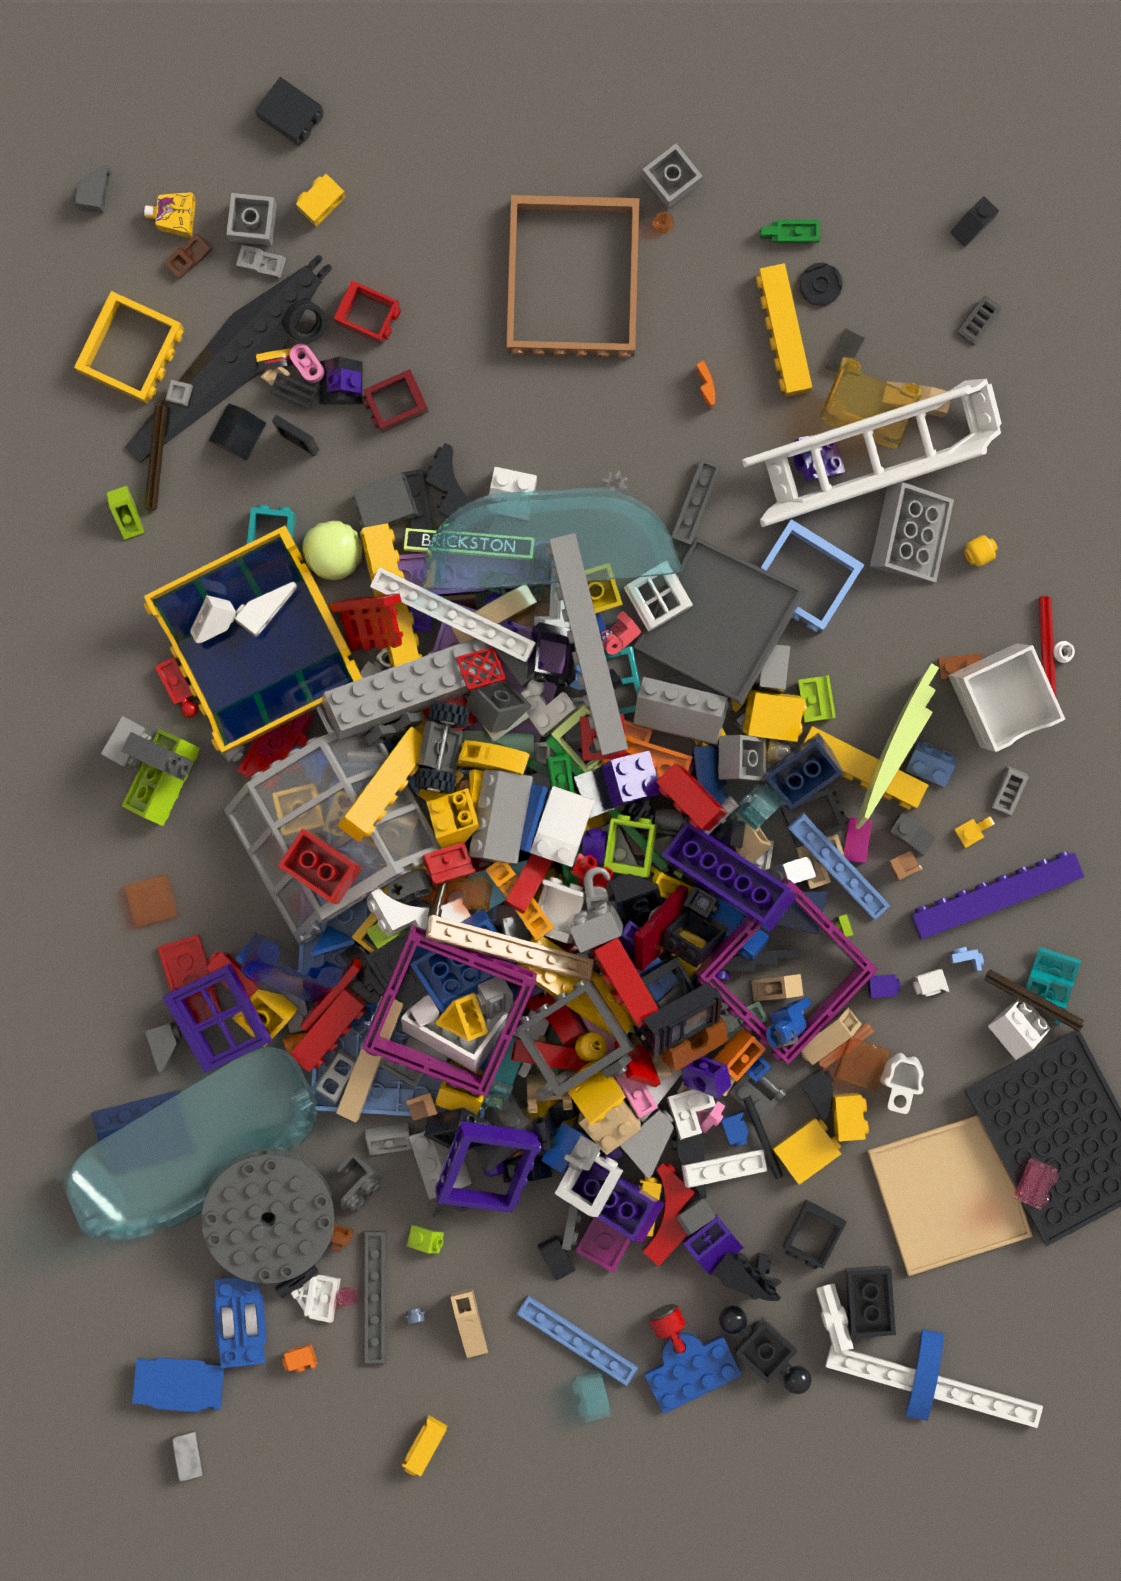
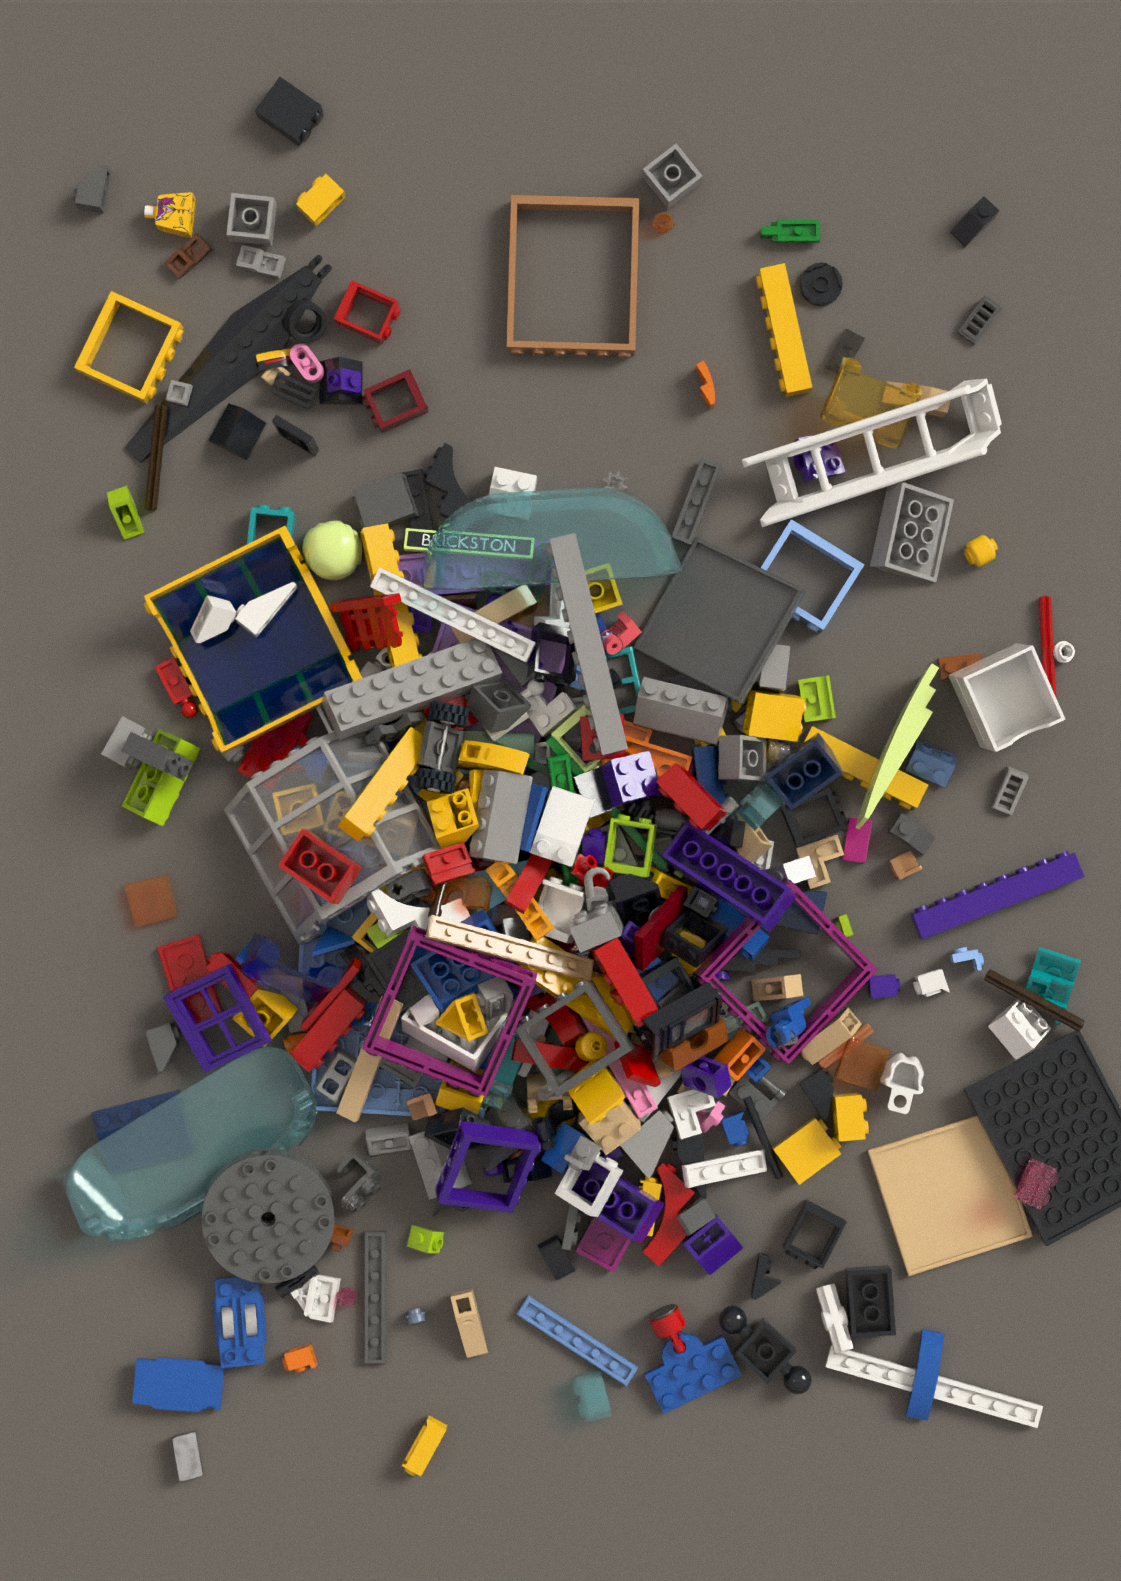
red window [456,647,506,691] -> none
dark grey plate [602,1054,631,1078] -> none
white piece [624,561,693,631] -> none
black slope [713,1252,781,1301] -> none
medium blue tile [787,813,890,920] -> none
yellow plate [954,816,995,848] -> none

